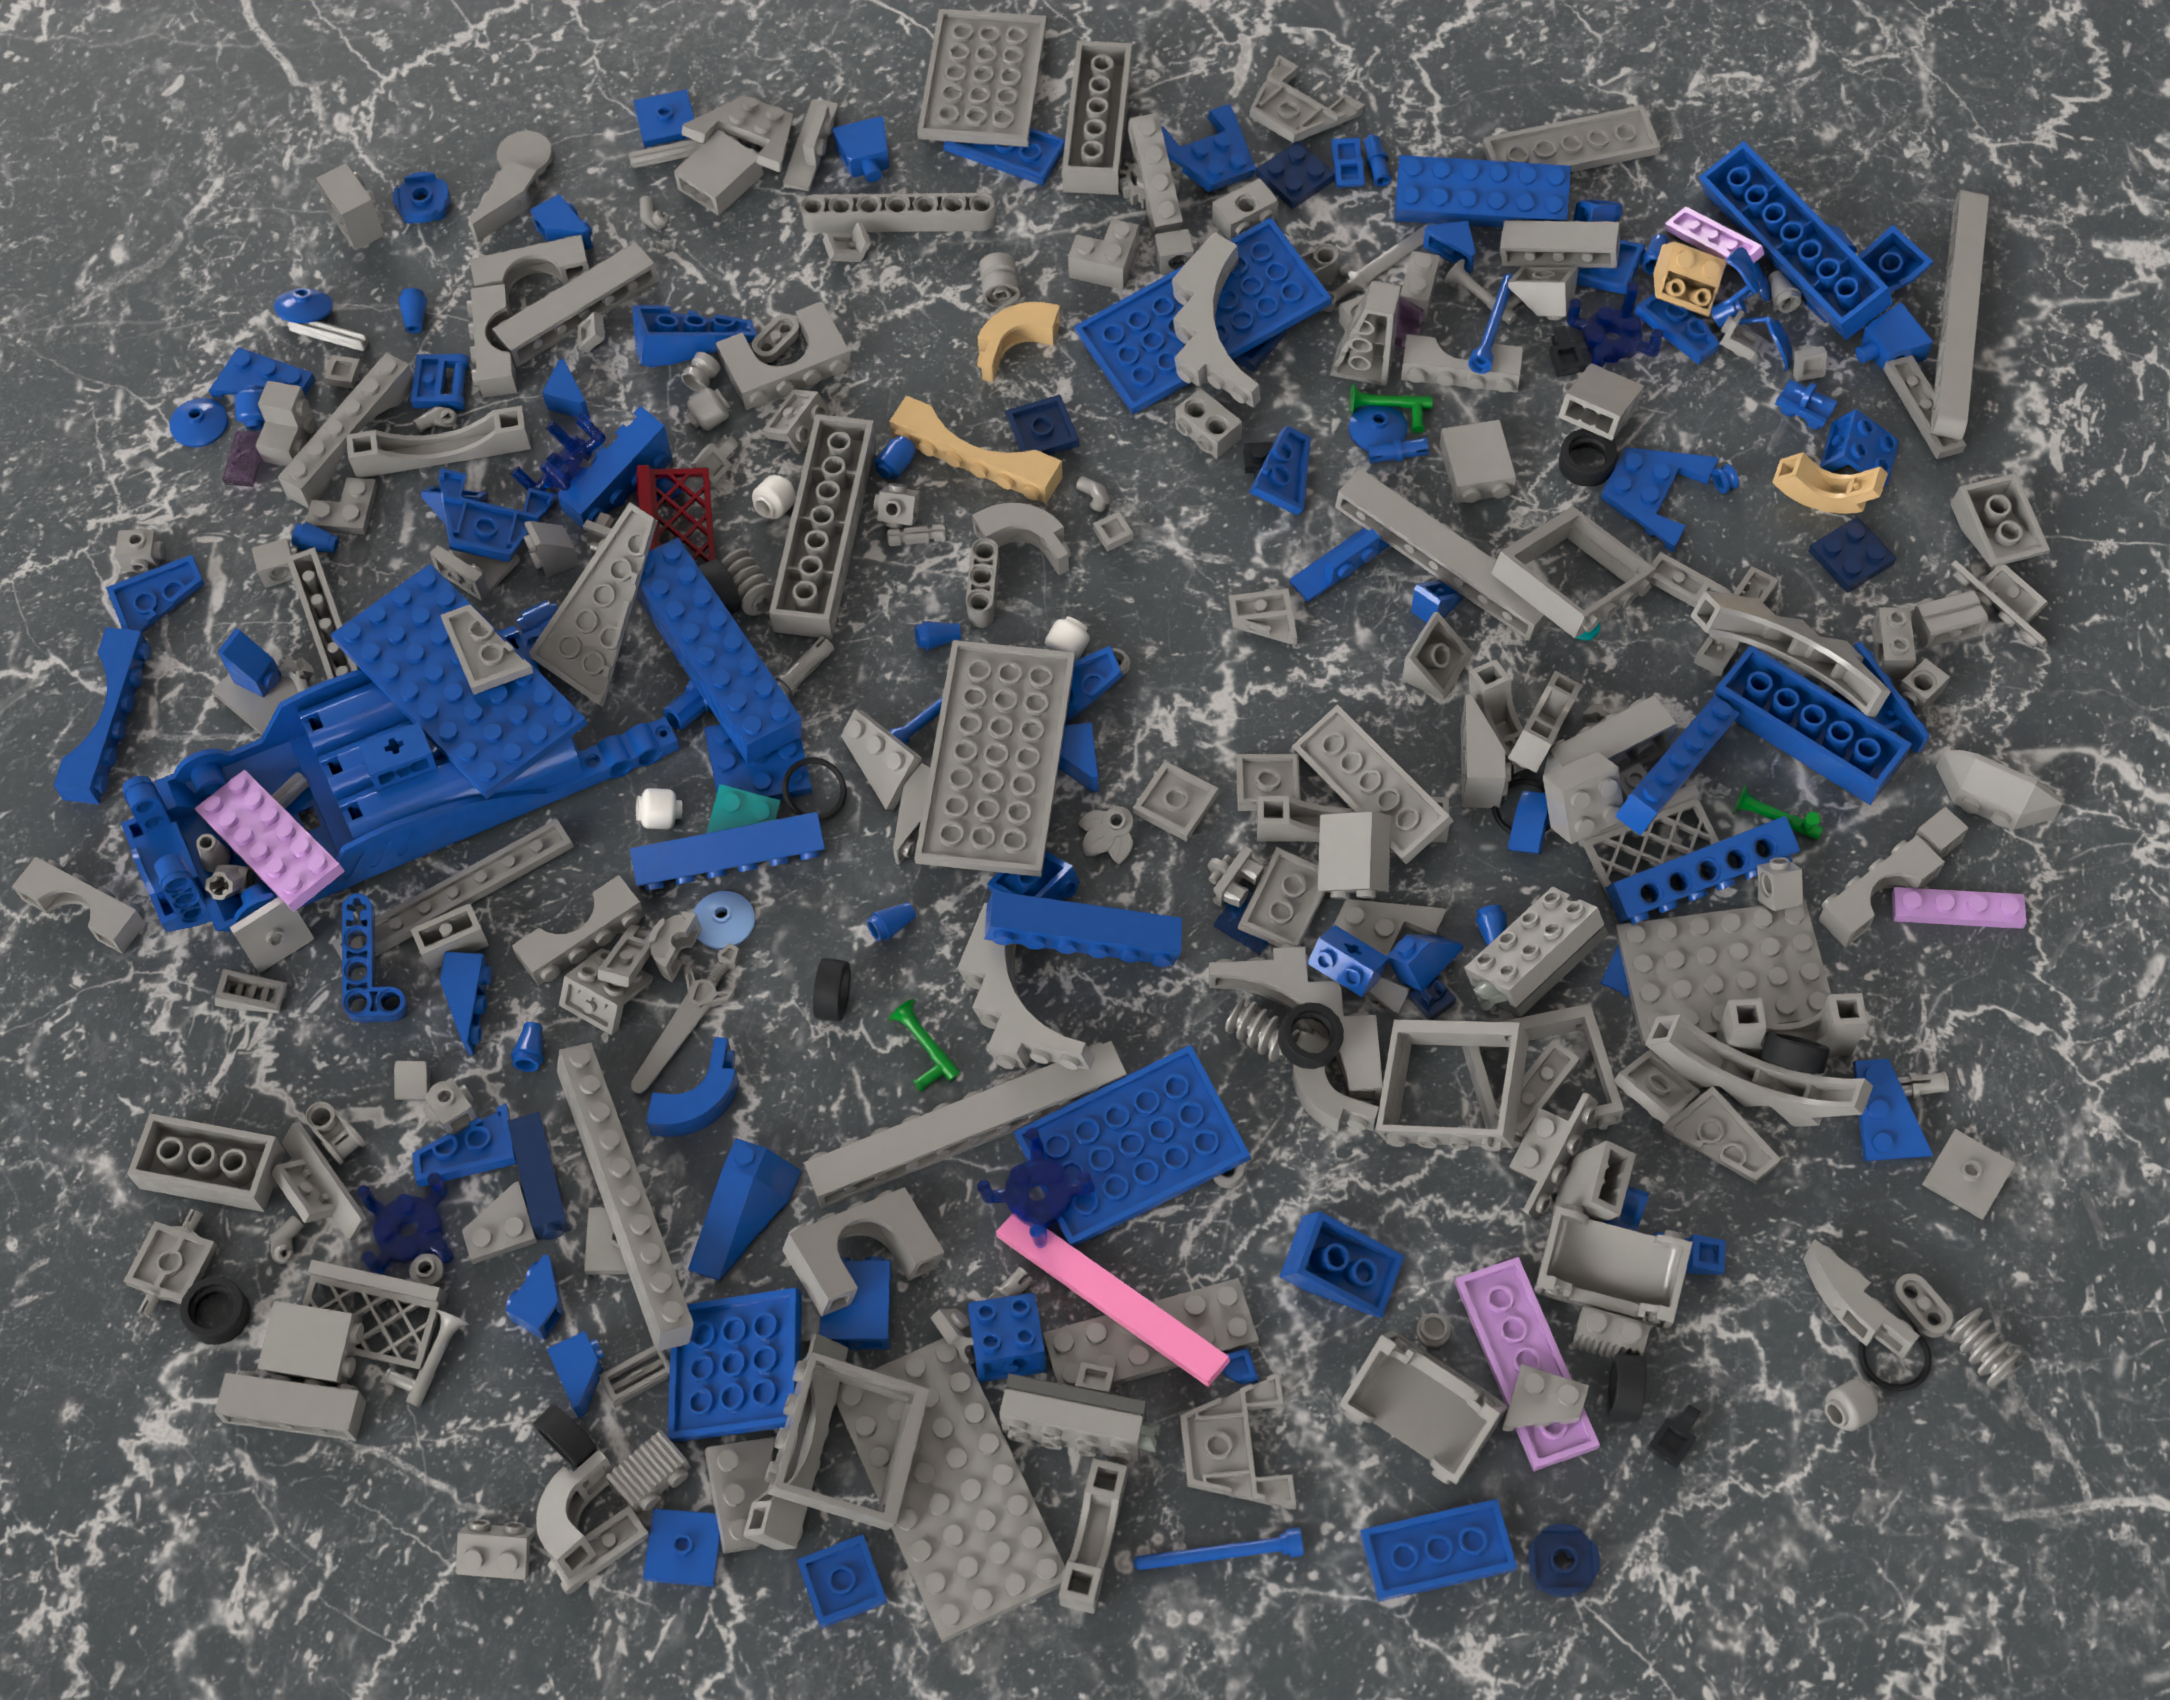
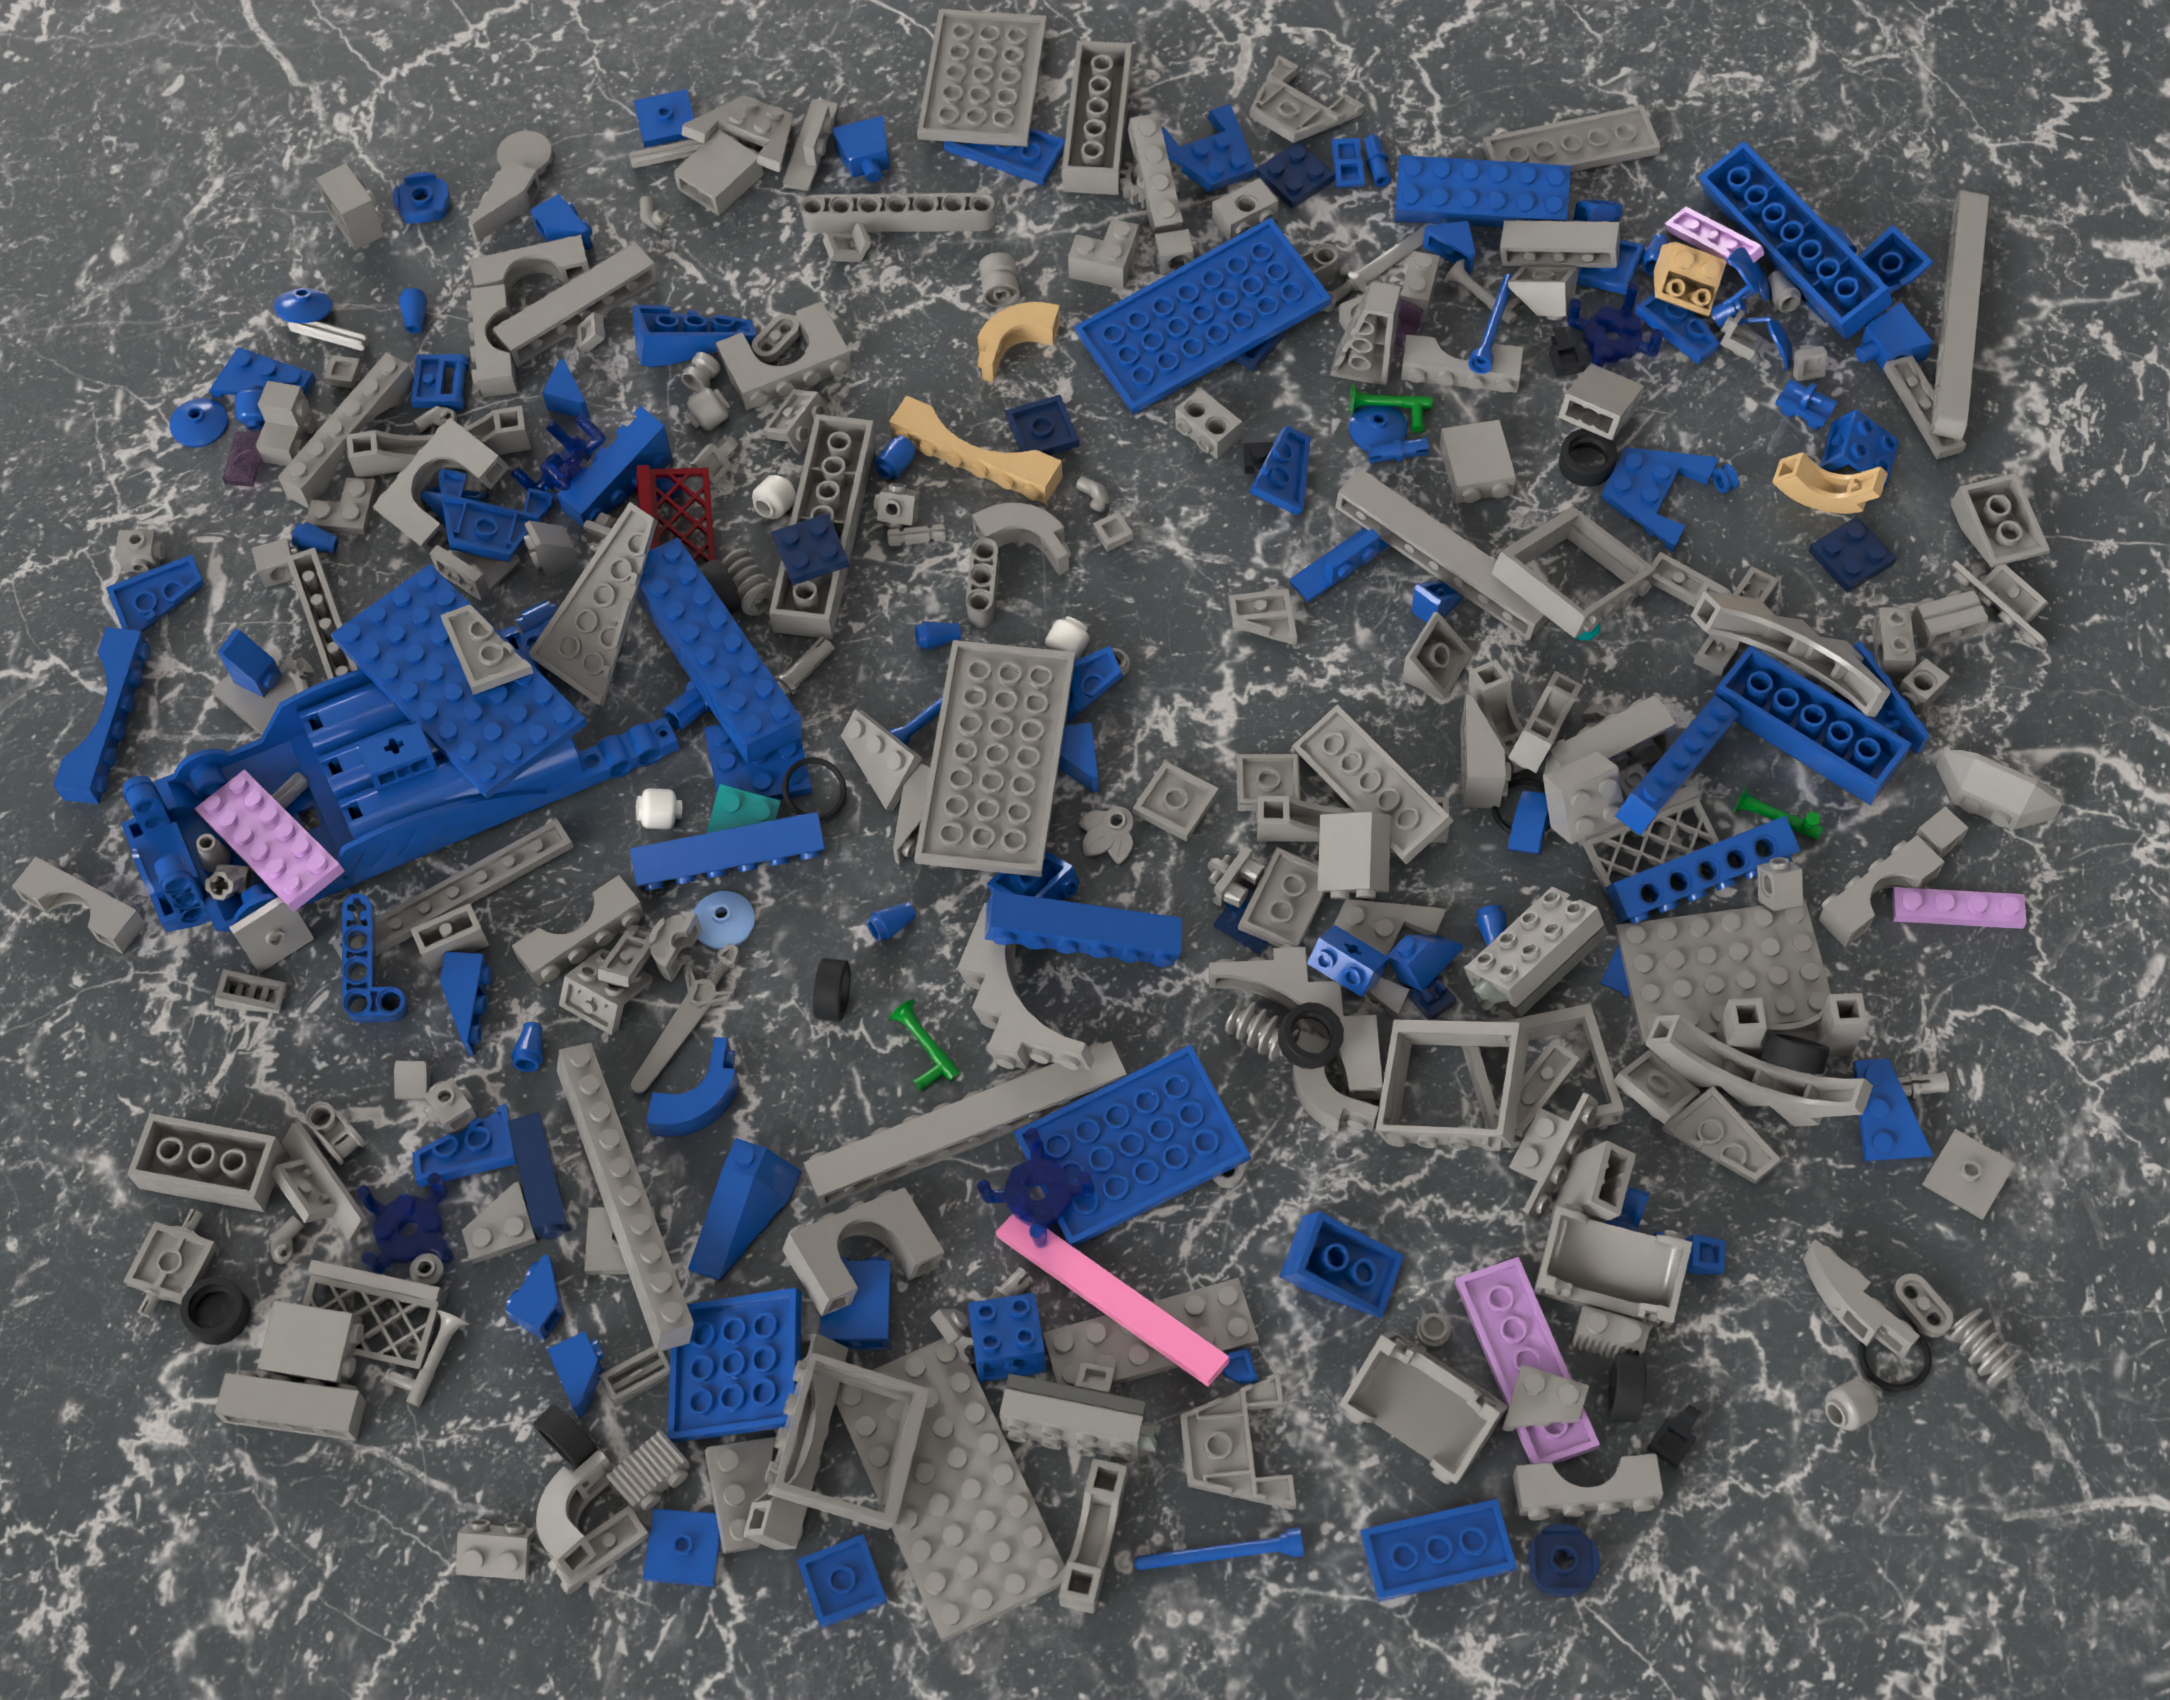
light grey arch [1172,232,1261,408] -> none
none -> light grey arch [373,418,510,555]
none -> dark blue plate [771,513,849,586]
none -> light grey arch [1513,1454,1663,1520]

